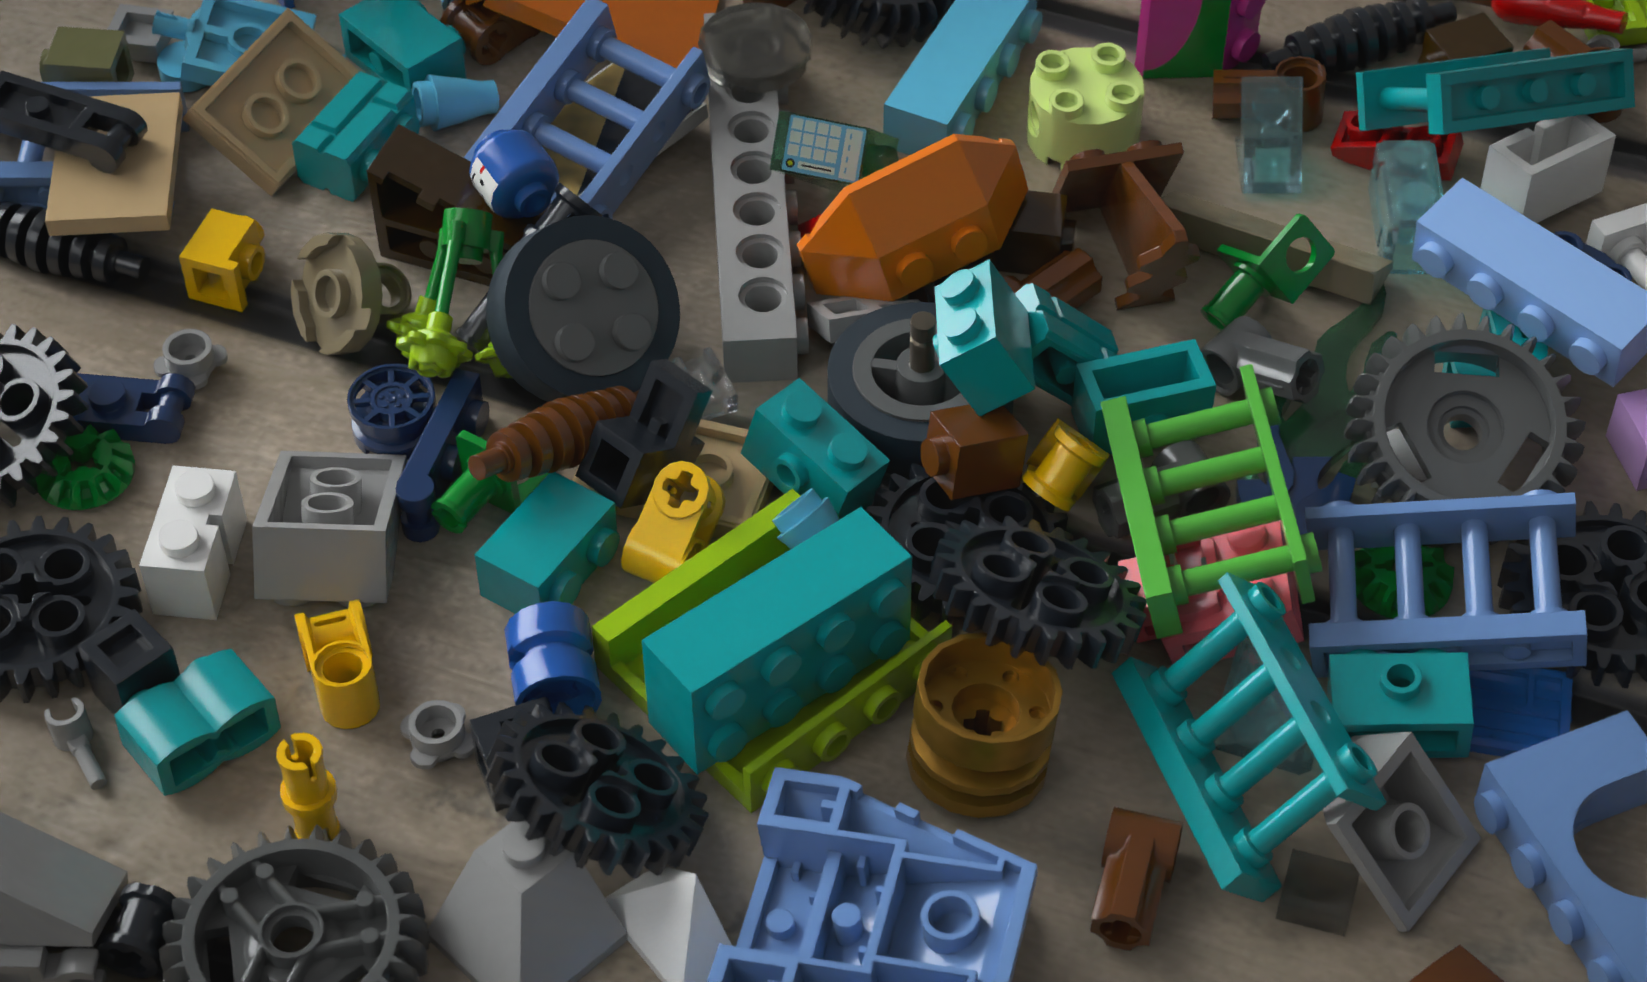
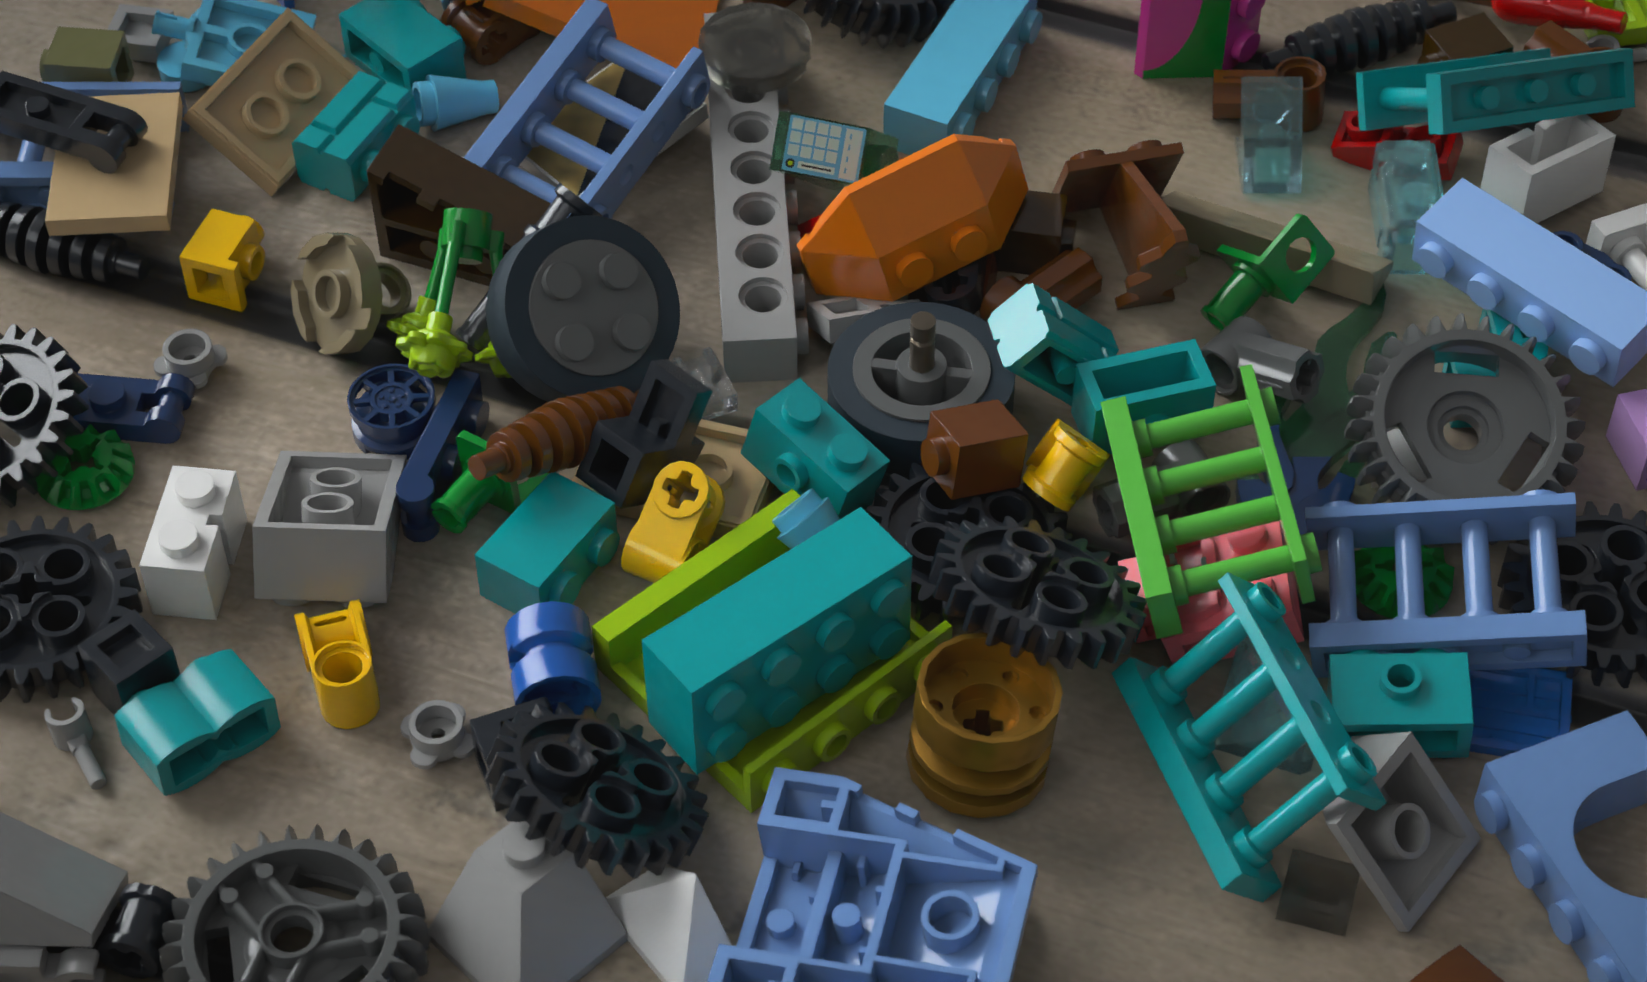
yellow pin [276,733,340,842] -> none
blue head [469,130,560,219] -> none
teal brick [932,259,1035,417] -> none
yellowish green brick [1027,43,1144,171] -> none
reddish brown piece [1090,807,1183,951] -> none

